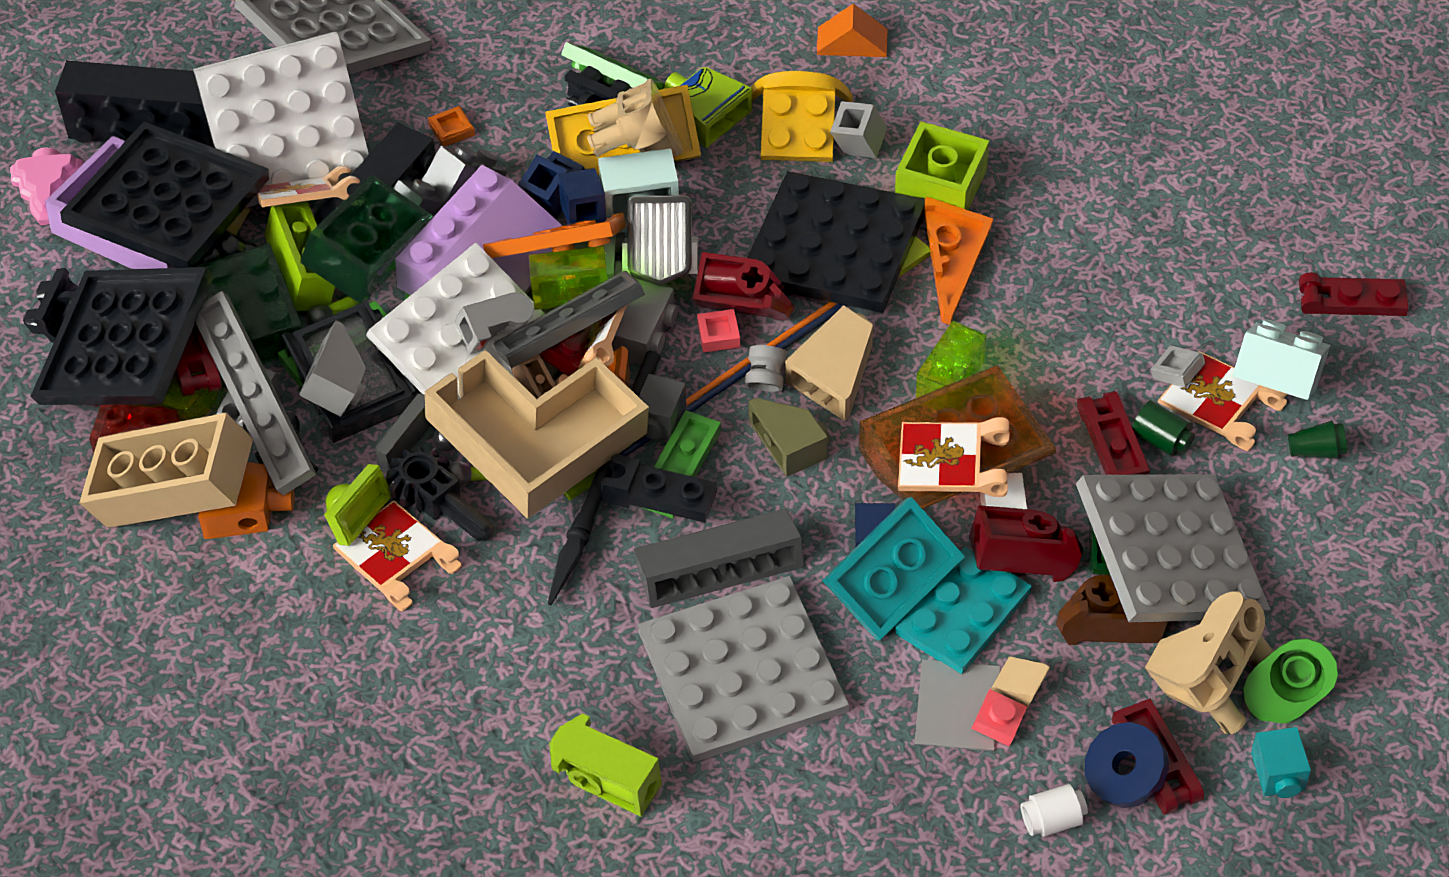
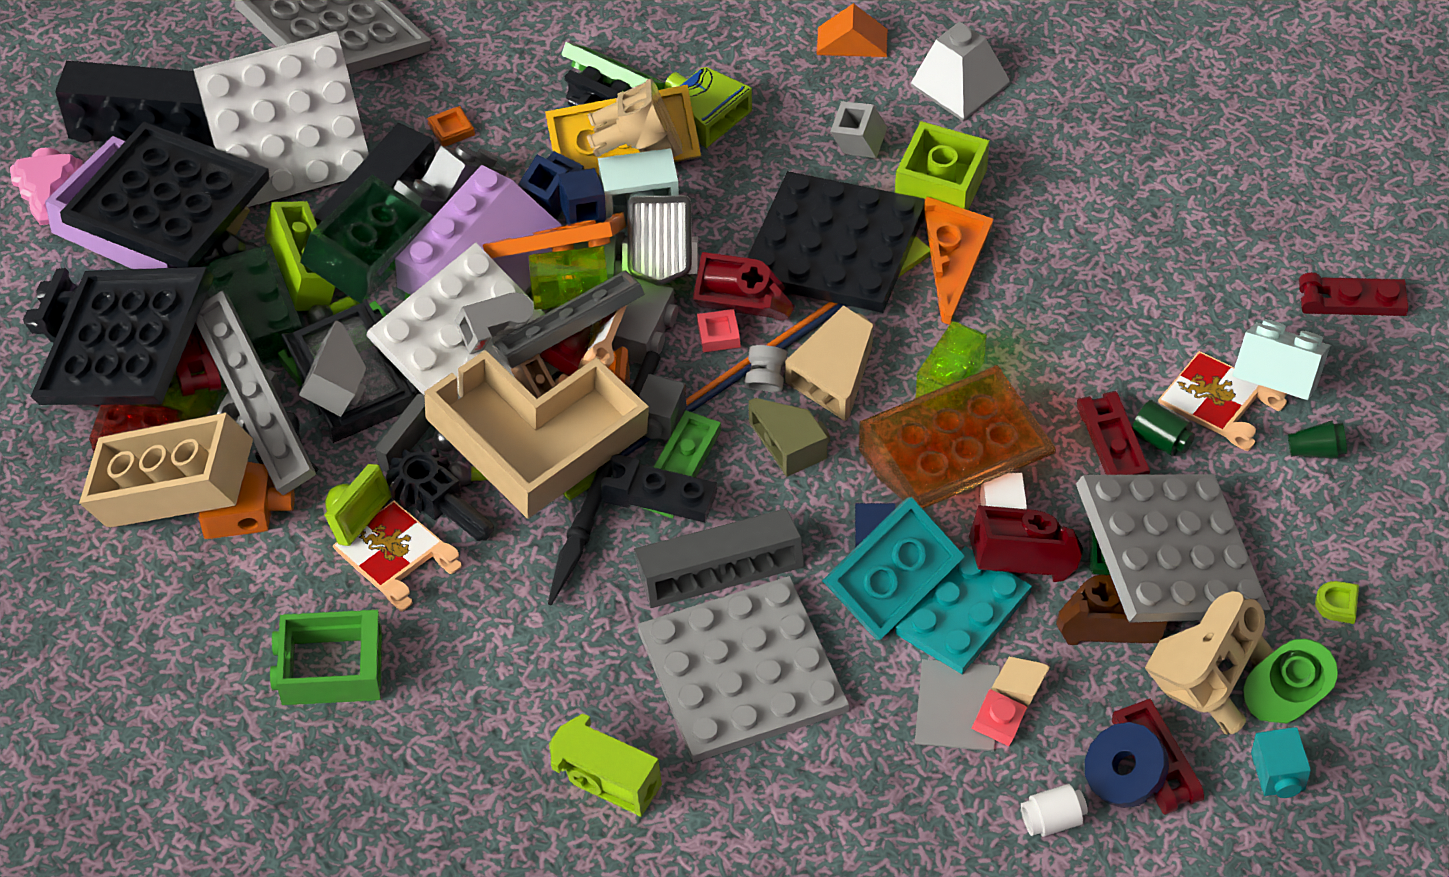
flag [255,166,362,207] -> none
yellow piece [751,71,853,162] -> none
flag [898,417,1010,497] -> none
light grey tile [1150,345,1205,388] -> none
none -> bright green window [270,610,382,705]
none -> light grey slope [911,21,1011,122]
none -> lime tile [1315,581,1359,624]

